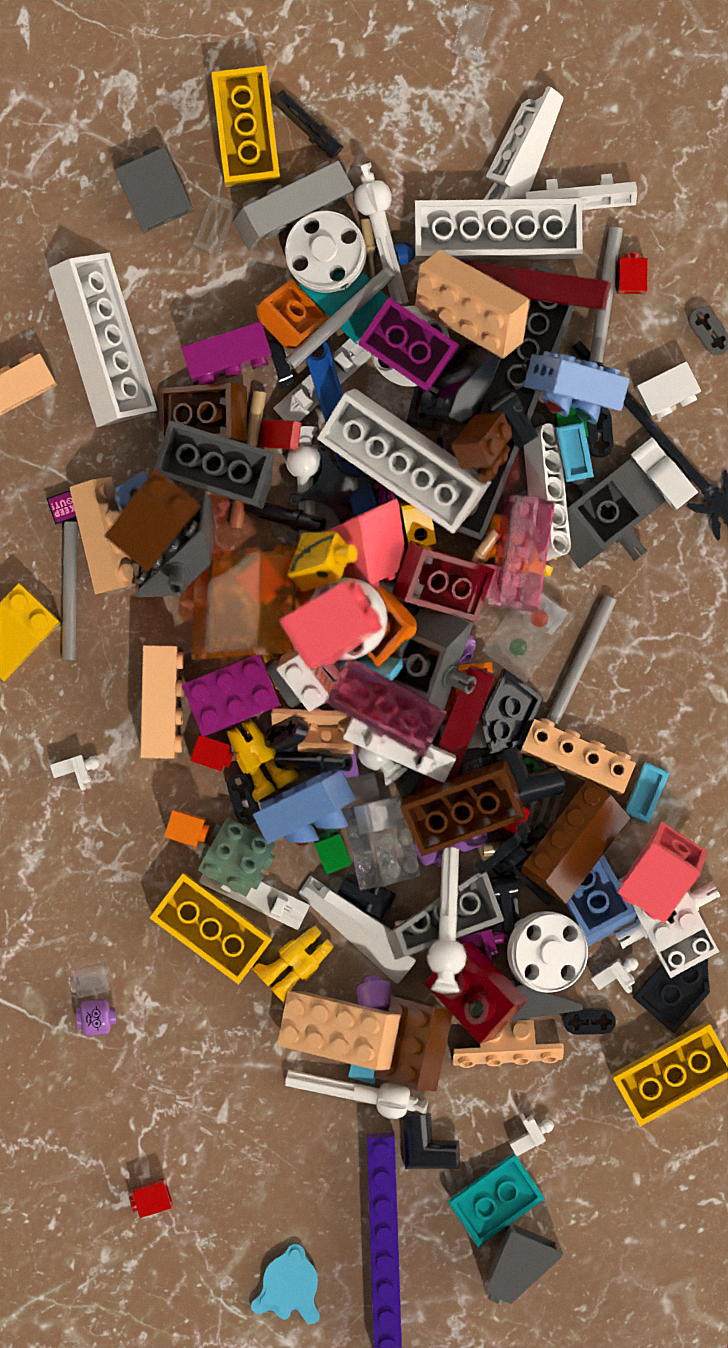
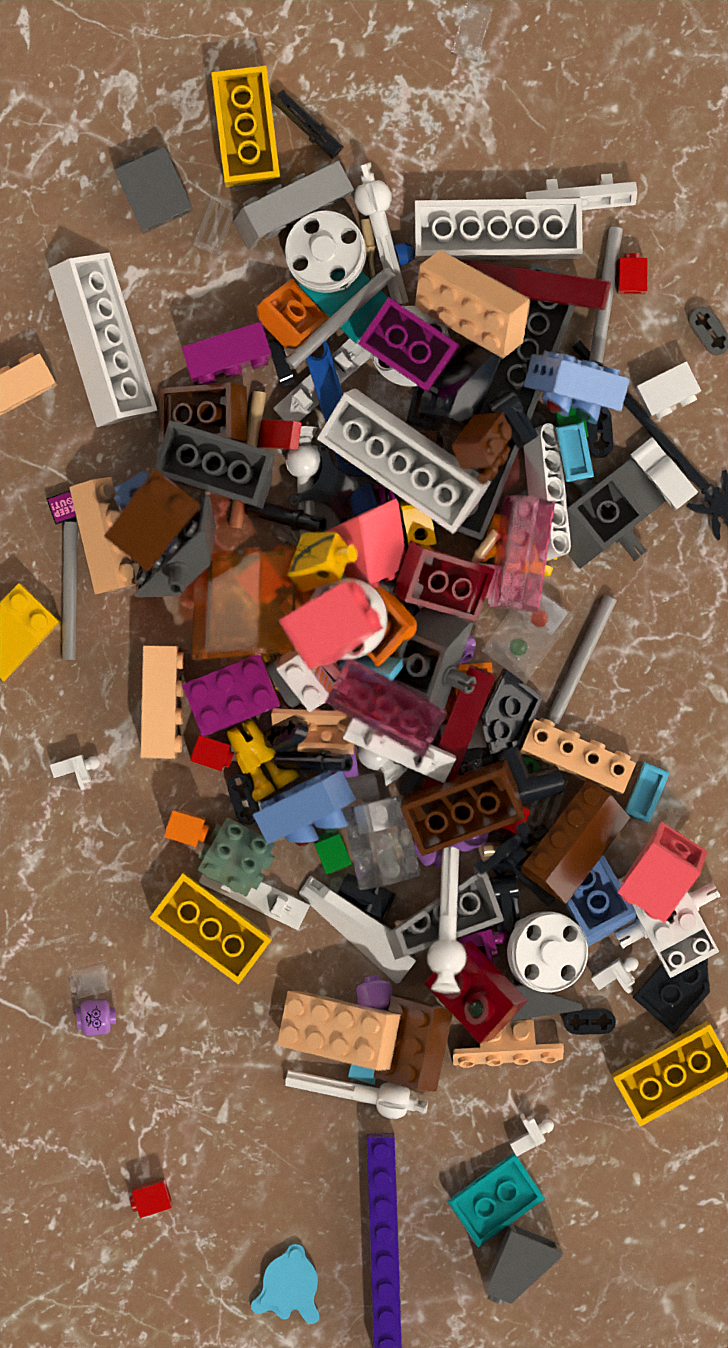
yellow piece [252,926,334,1004] -> none
black brick [403,1113,460,1169] -> none
white wedge [484,86,563,200] -> none

